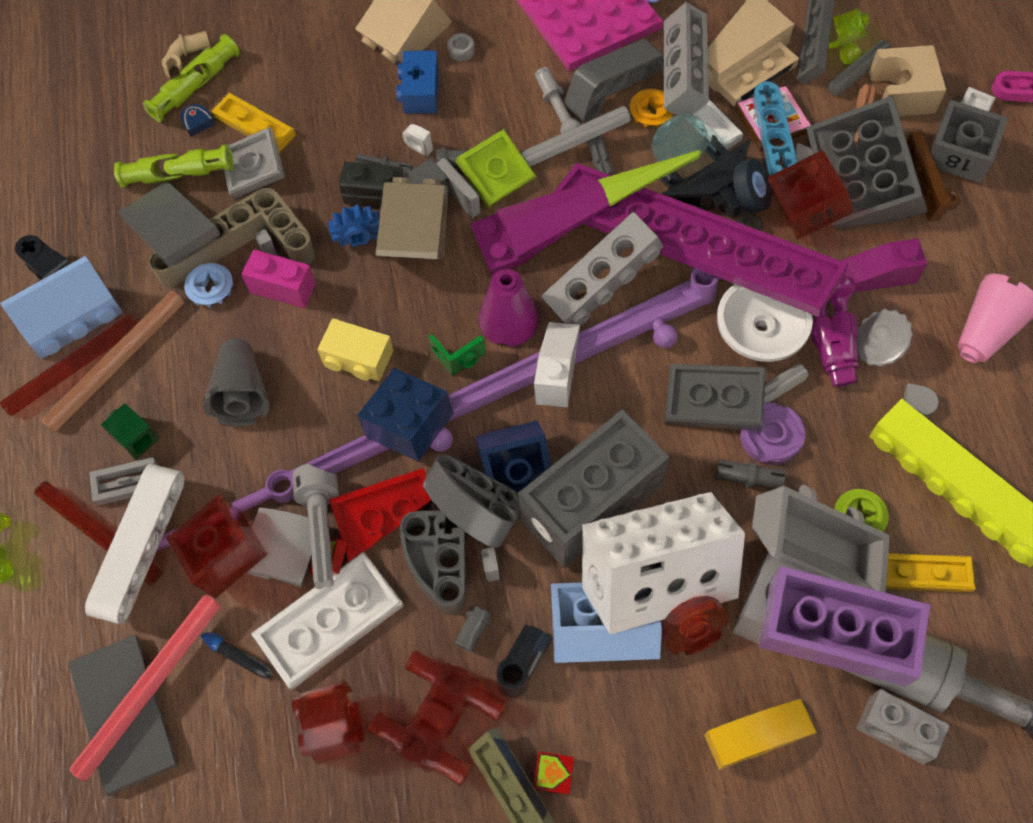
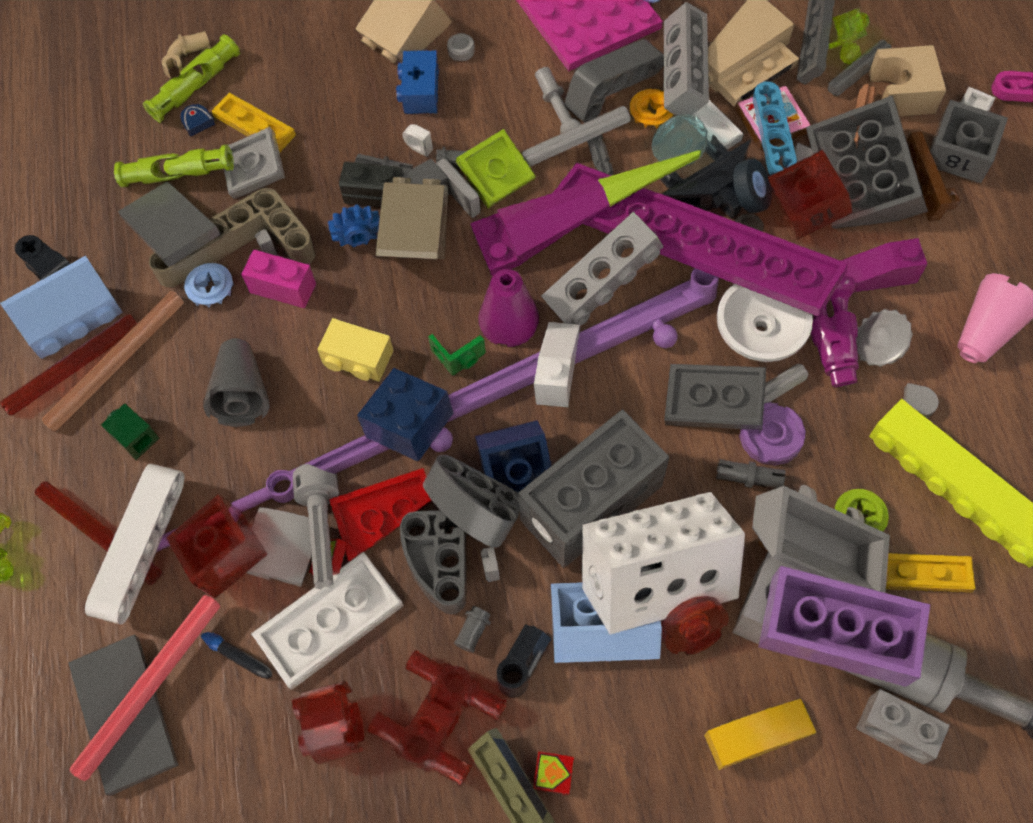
light grey tile [89,457,158,506] -> none

